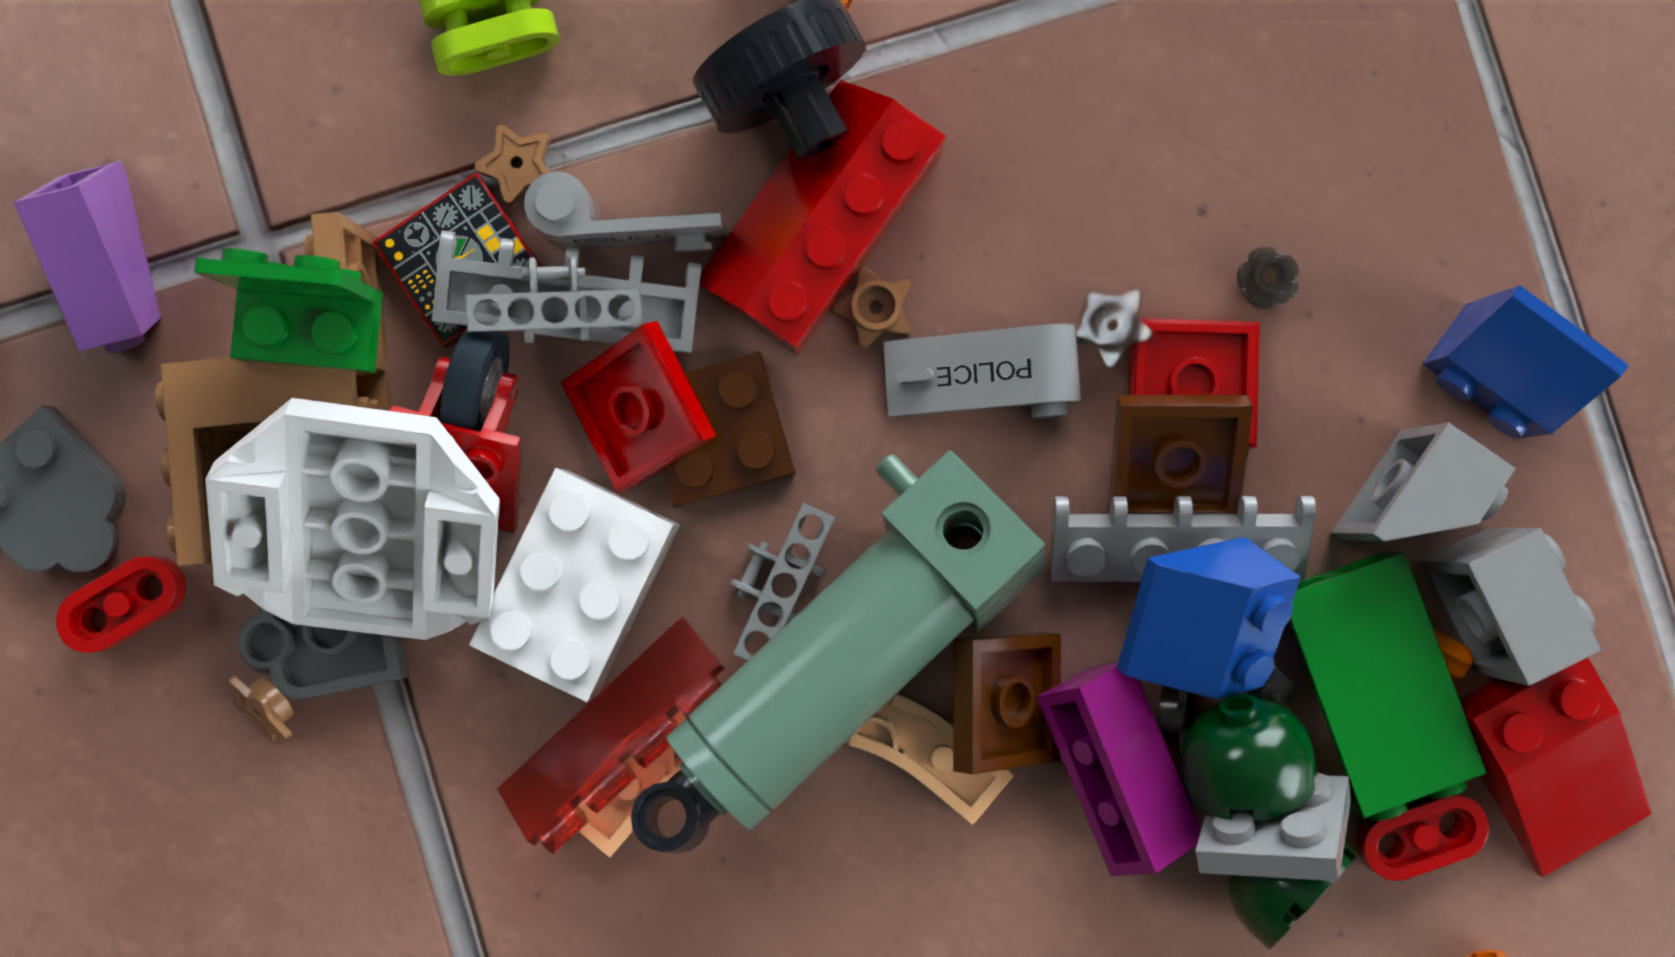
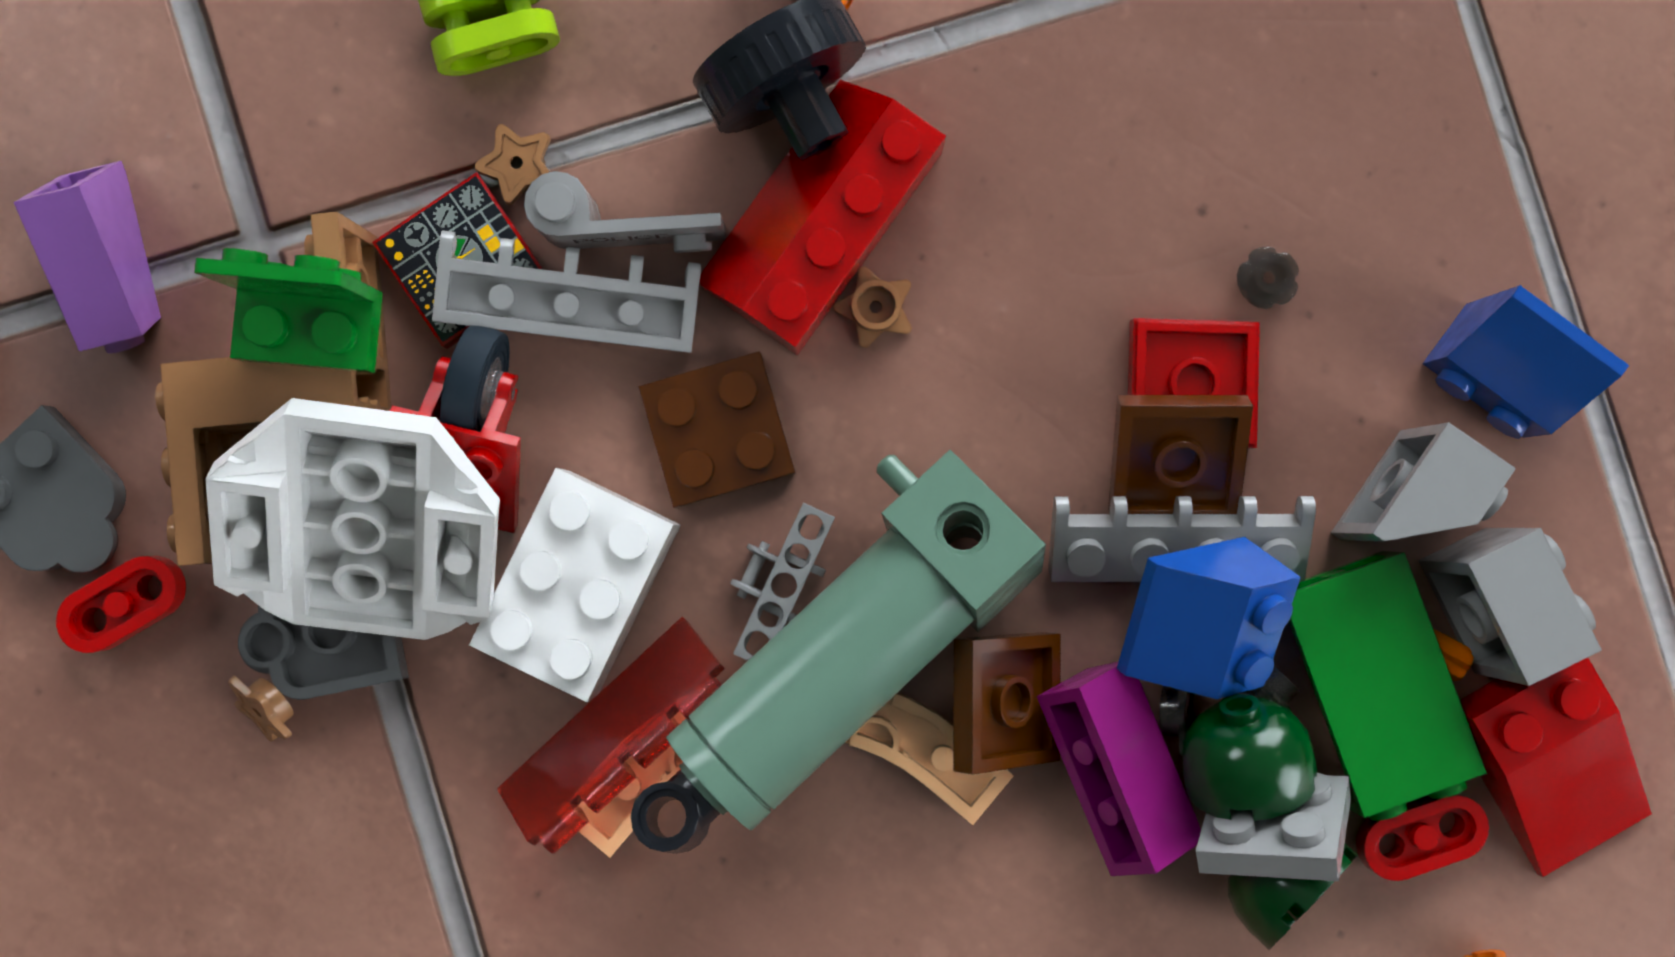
light grey piece [466,256,642,343] -> none
red tile [560,321,717,494] -> none
light grey door [883,324,1081,419] -> none
clear smoke plate [1076,289,1153,367] -> none

